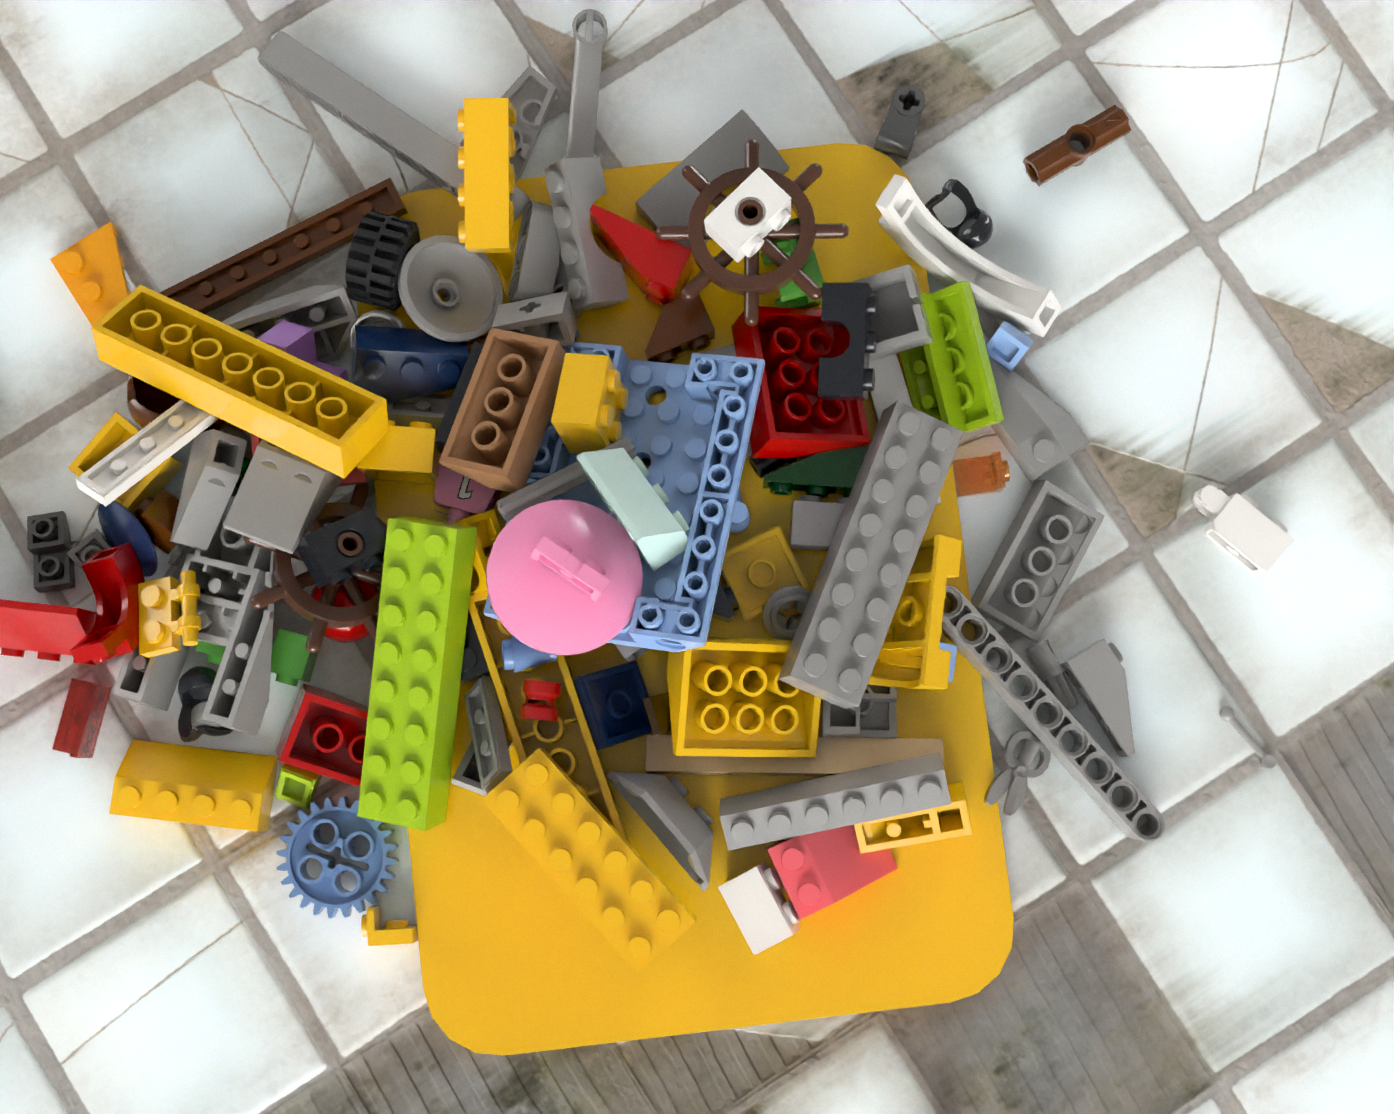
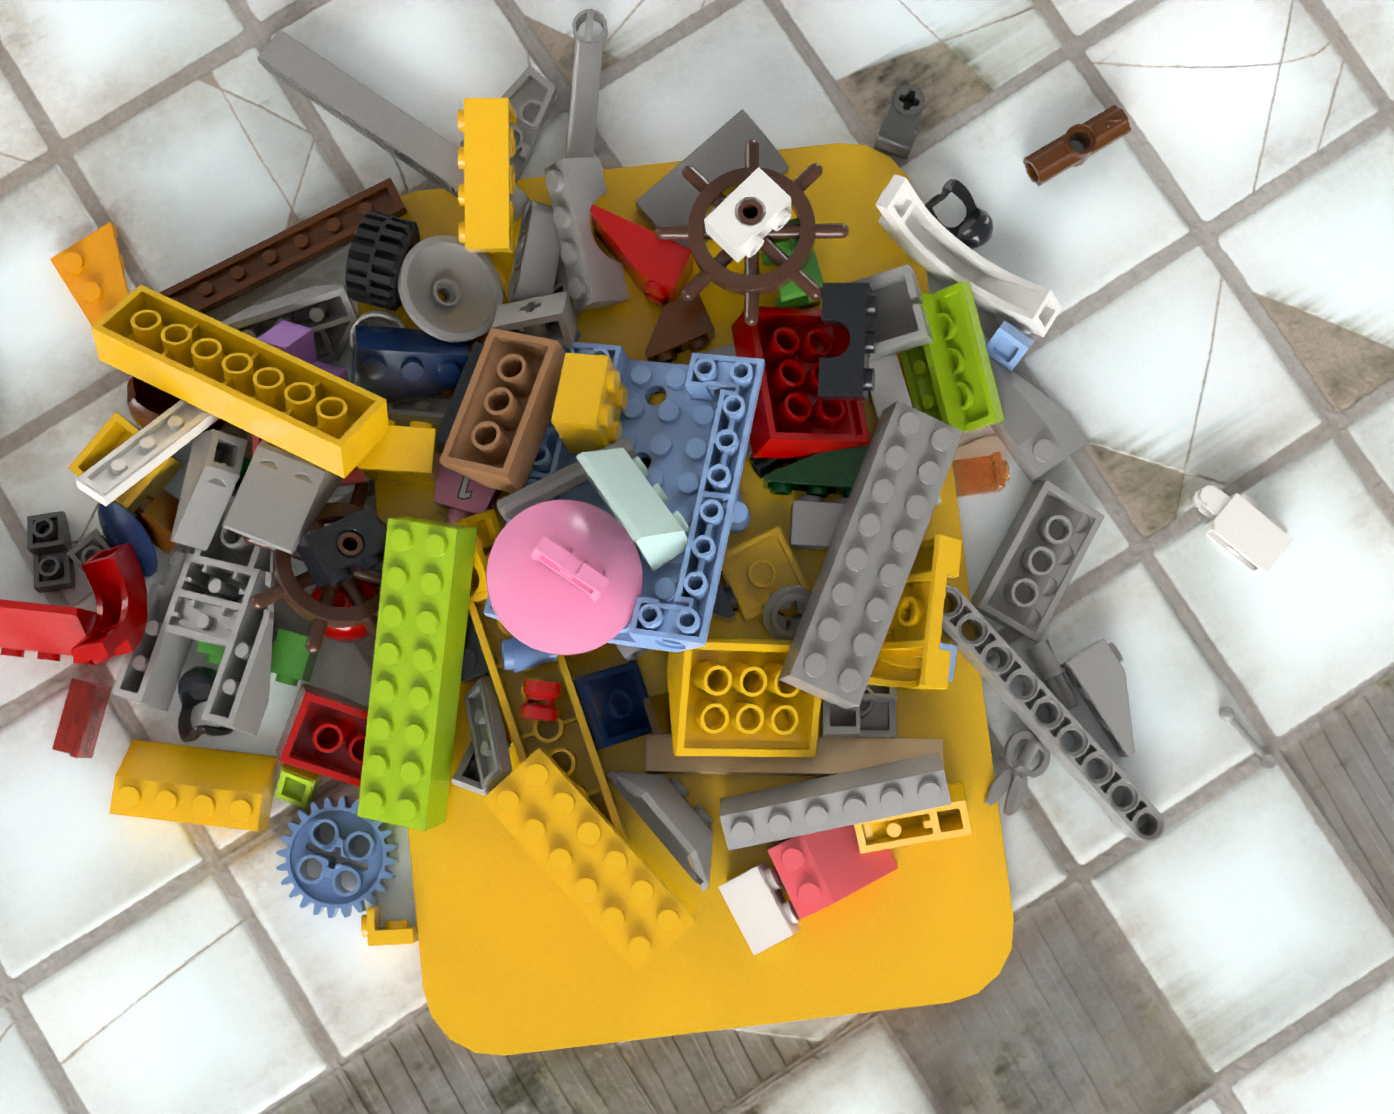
yellow plate [138,570,201,658] -> none

